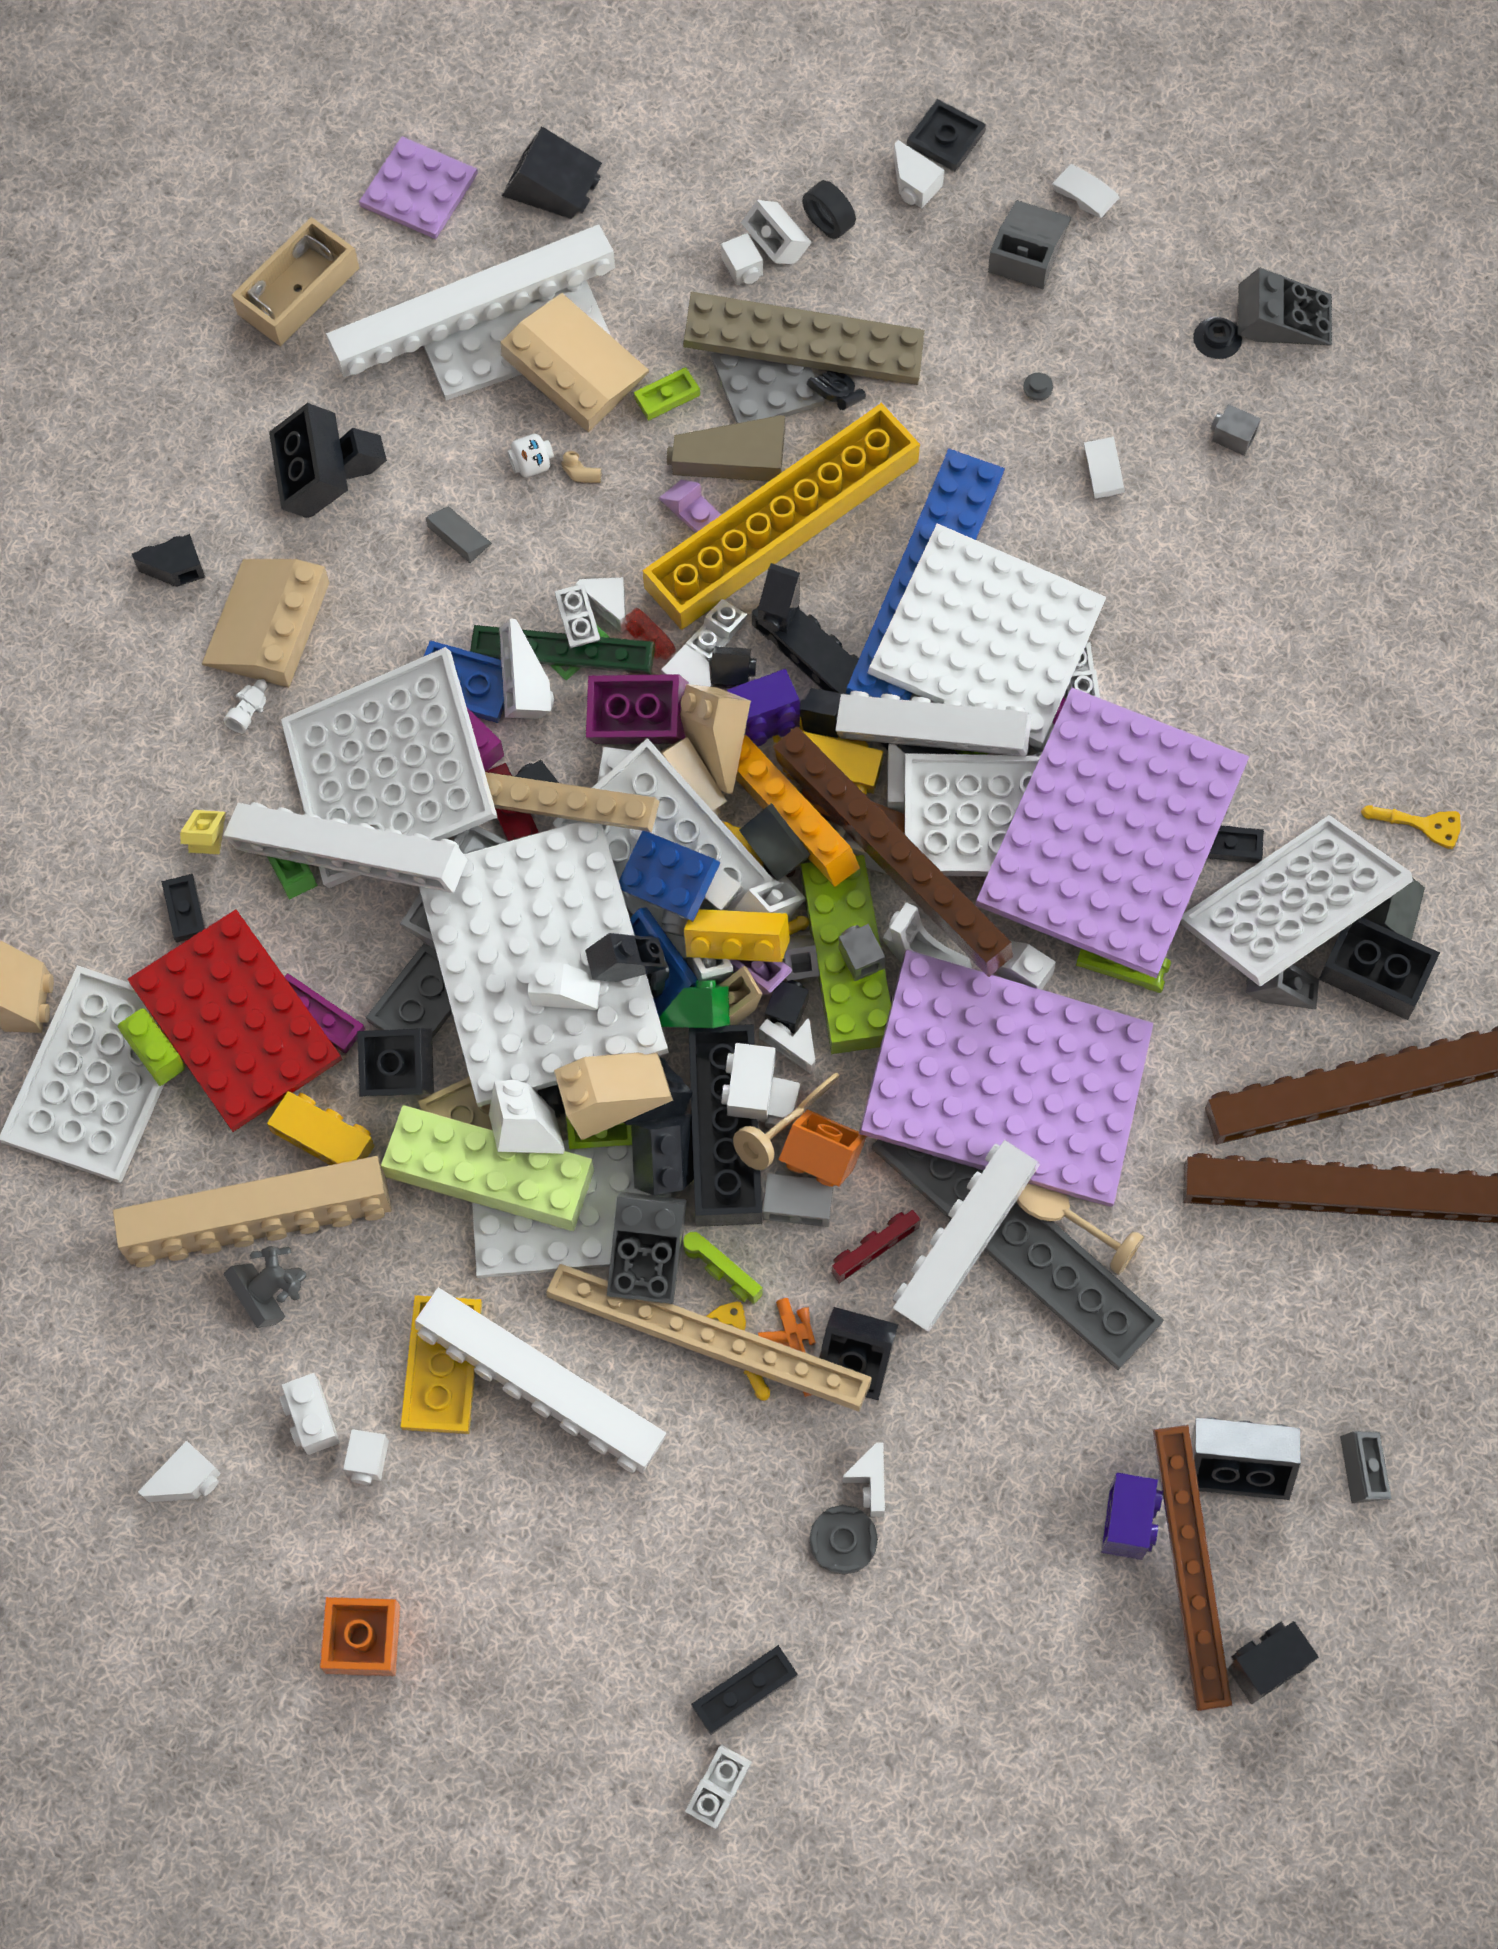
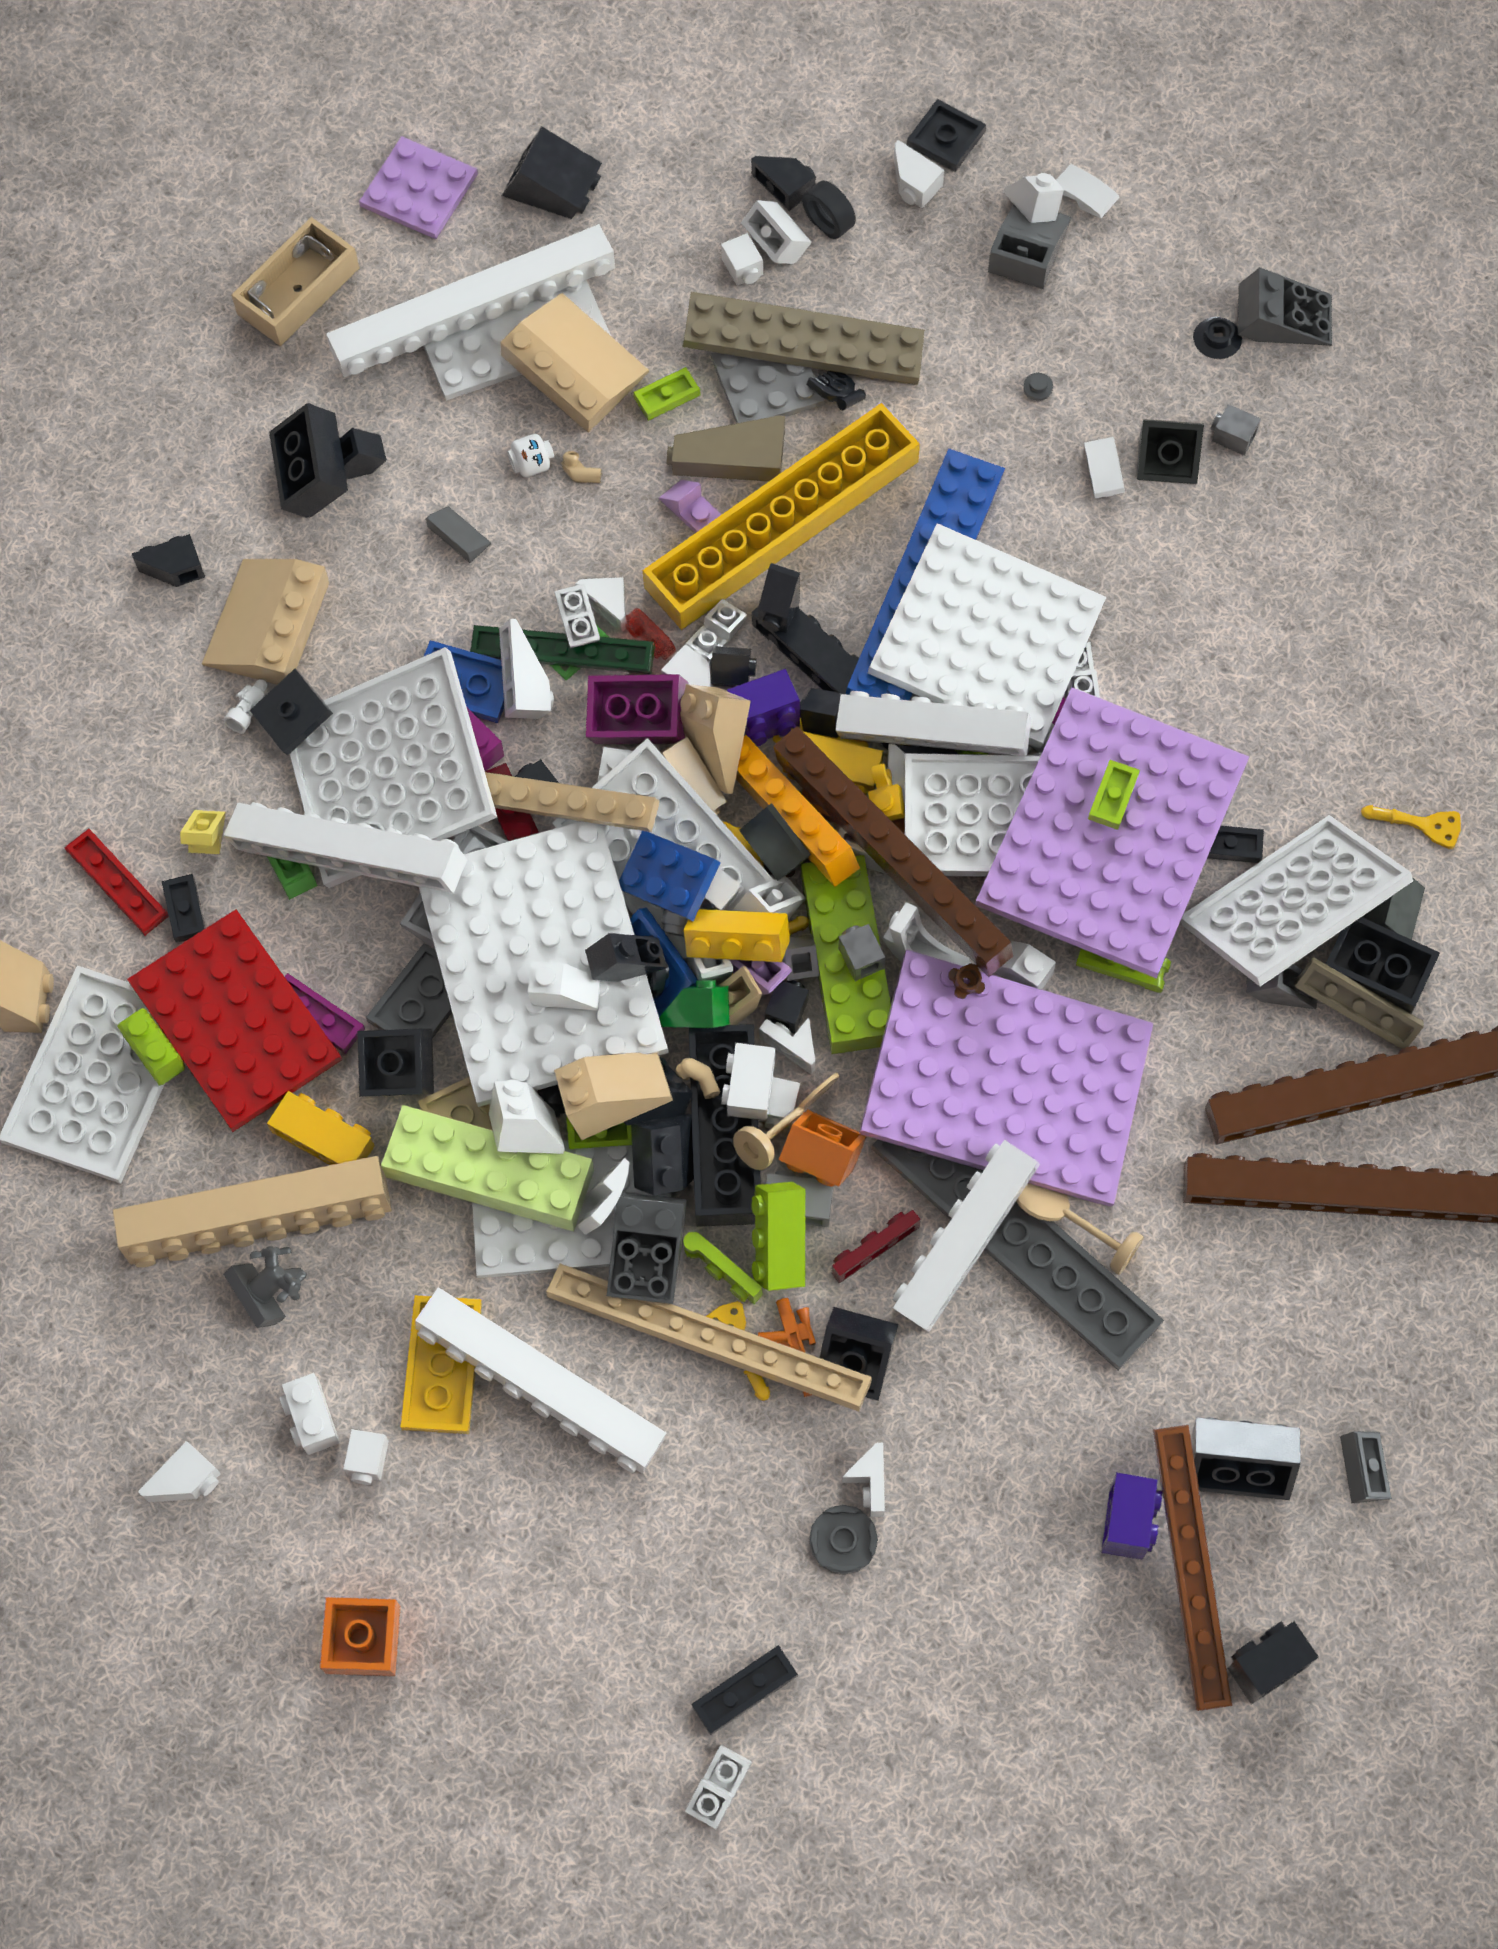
none -> red tile [65,828,169,936]
none -> black plate [250,669,333,755]
none -> white slope [576,1158,629,1235]
none -> tan arm [676,1058,720,1099]
none -> black slope [751,156,816,211]
none -> lime brick [752,1181,805,1291]
none -> yellow plate [868,763,905,821]
none -> reddish brown plate [948,963,985,999]
none -> white slope [1004,173,1064,223]
none -> lime plate [1088,760,1140,830]
none -> pearl dark grey slope [1137,419,1204,484]
none -> dark tan plate [1294,957,1424,1049]

